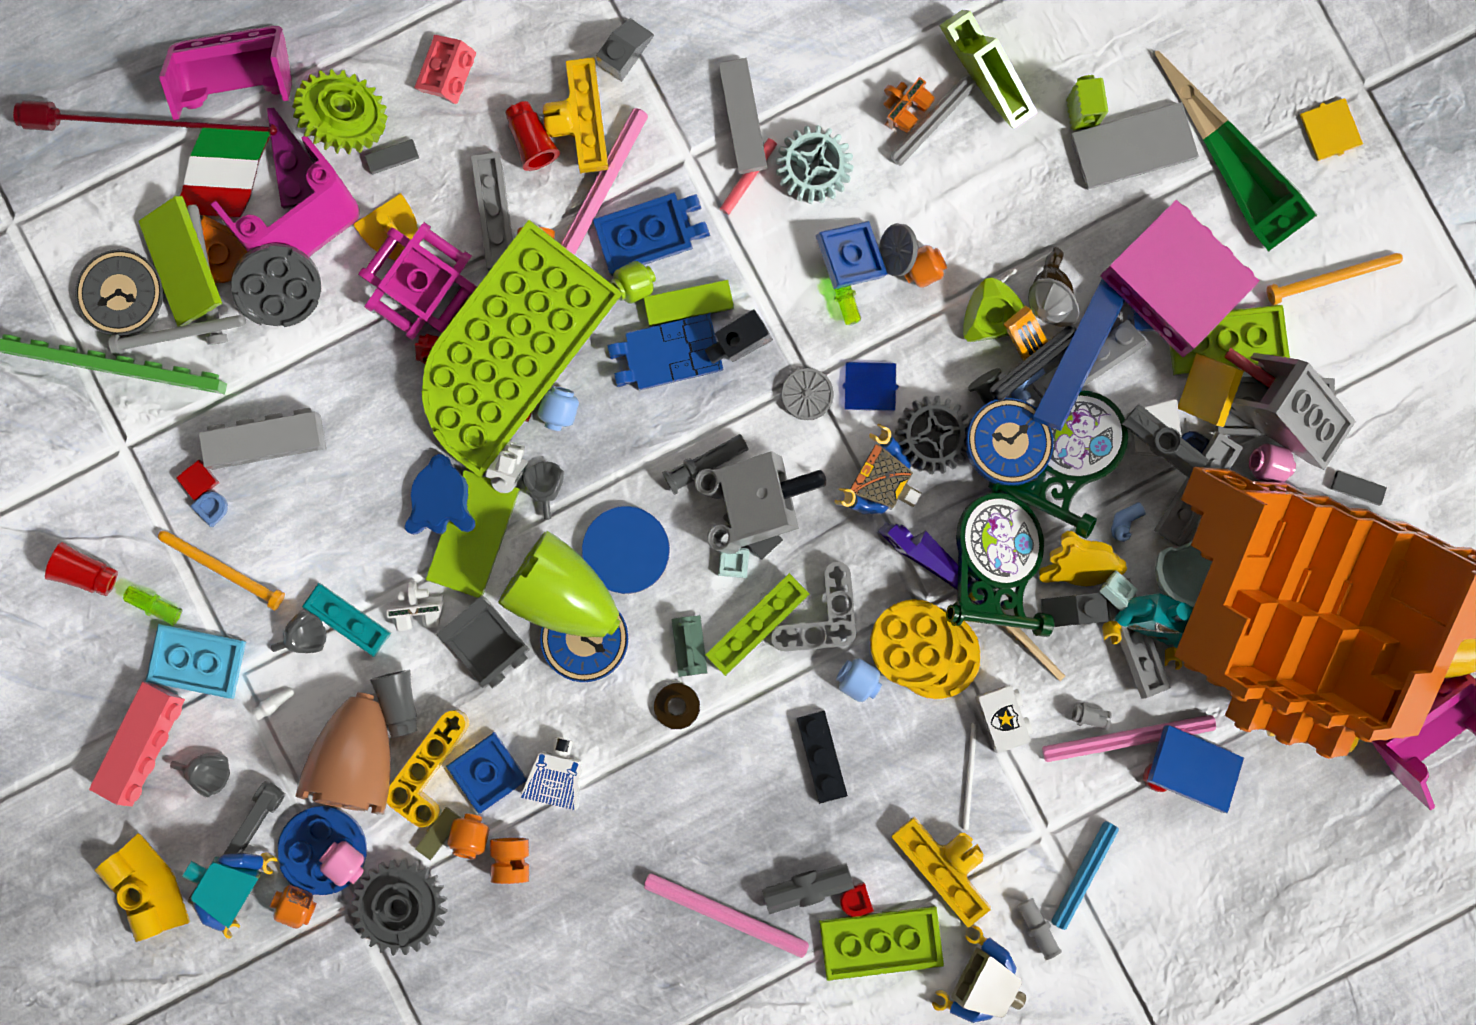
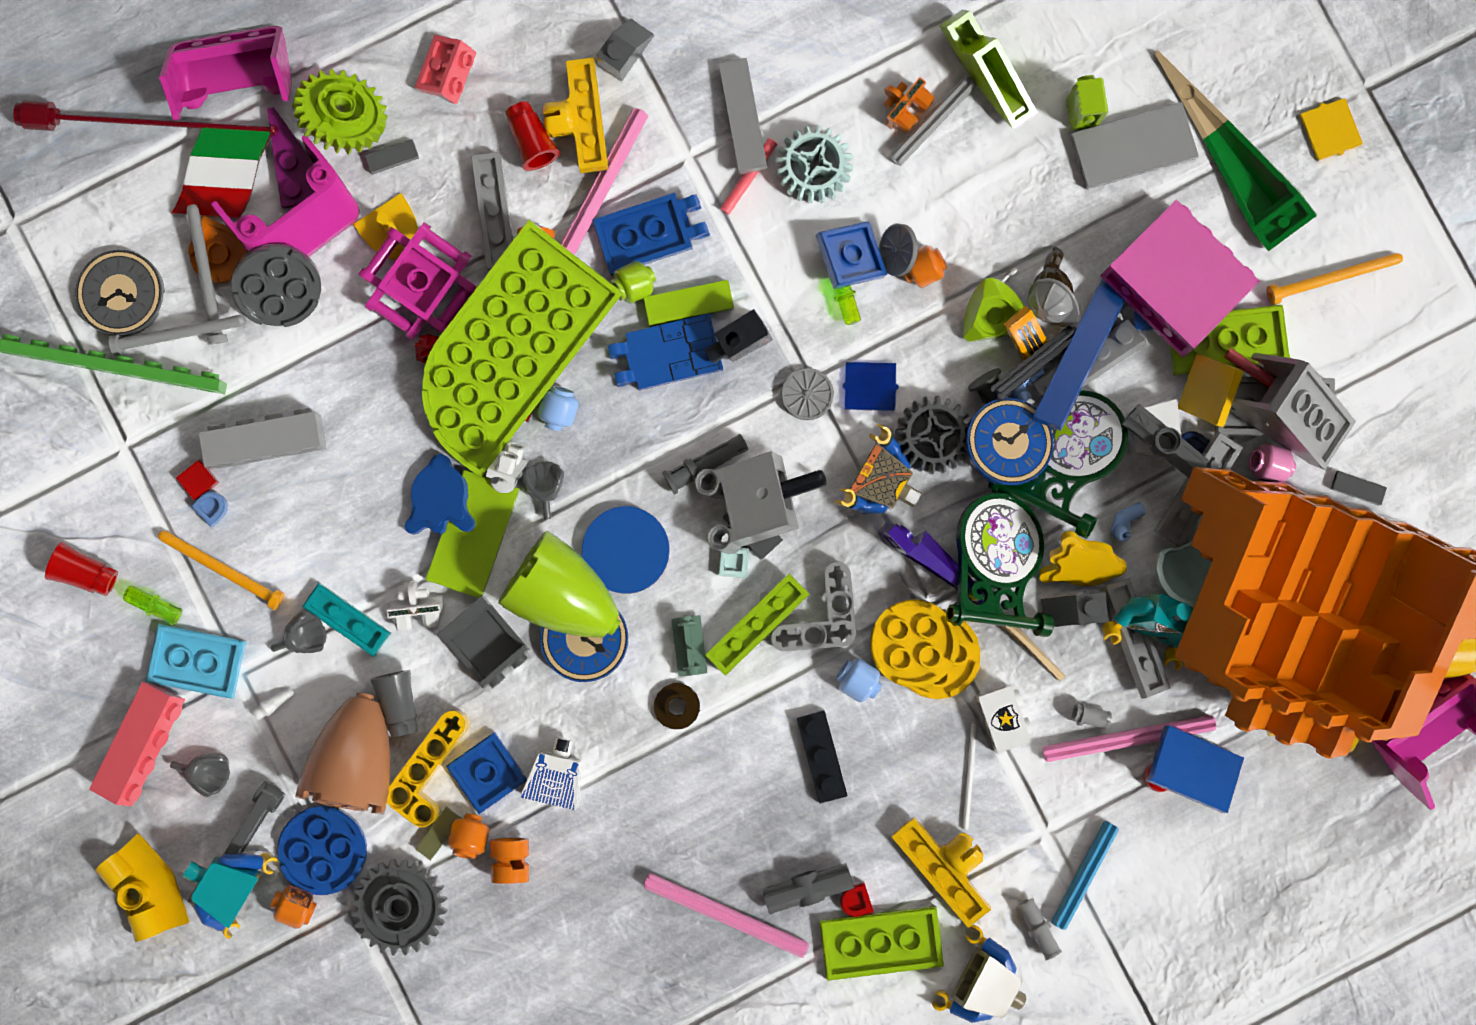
lime tile [138,196,222,327] -> none
bright pink head [319,841,365,886] -> none
light aqua tile [1099,571,1138,611] -> none

